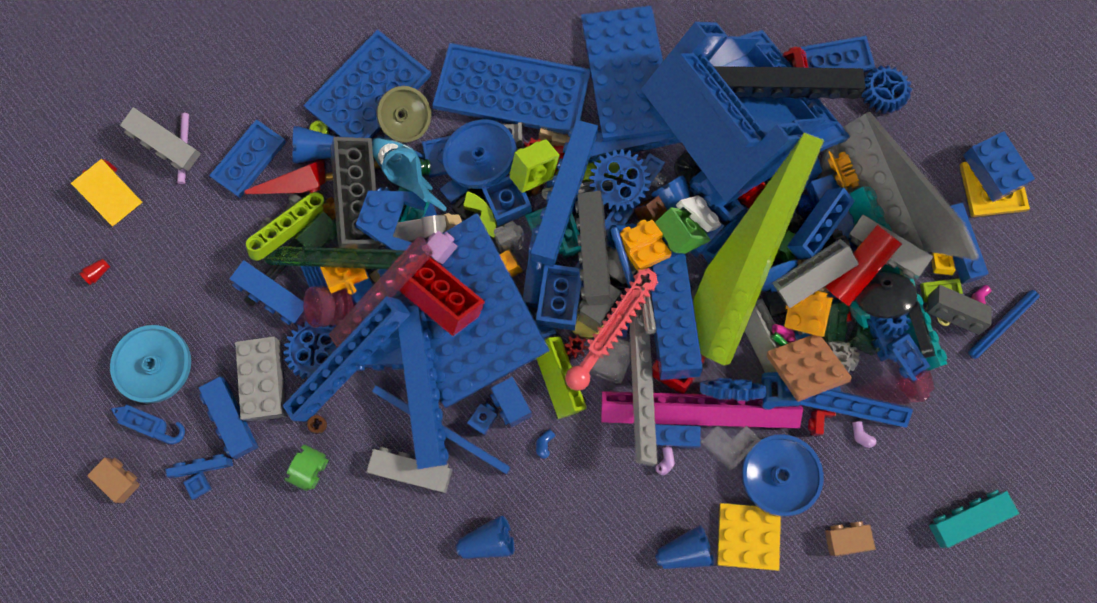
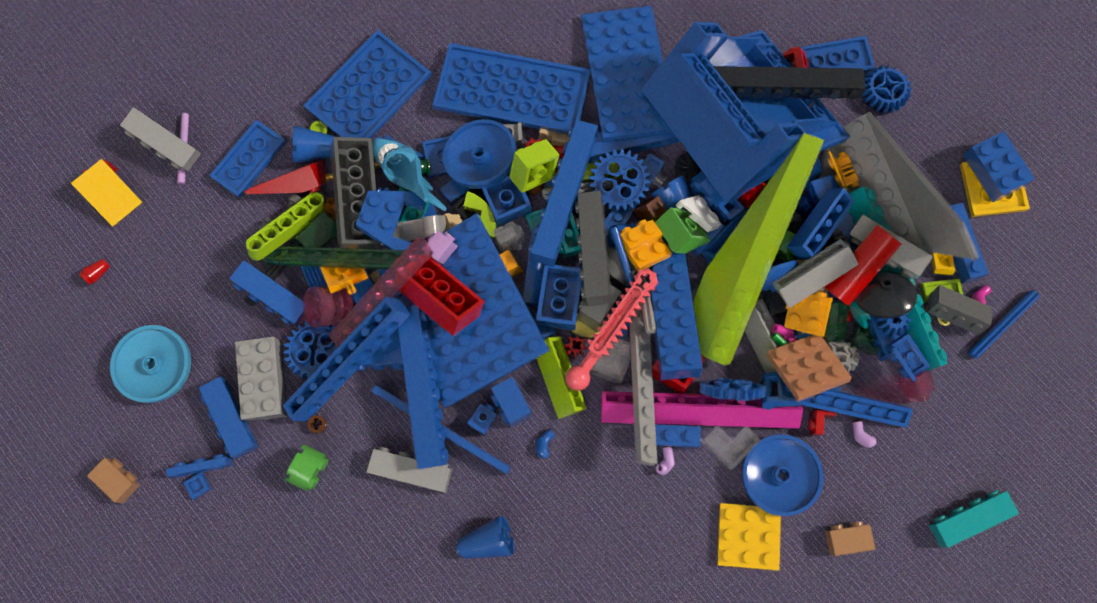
blue plate [111,404,185,445] -> none
olive dish [377,86,431,142] -> none
blue cone [655,525,715,569] -> none
black beam [909,300,936,358] -> none

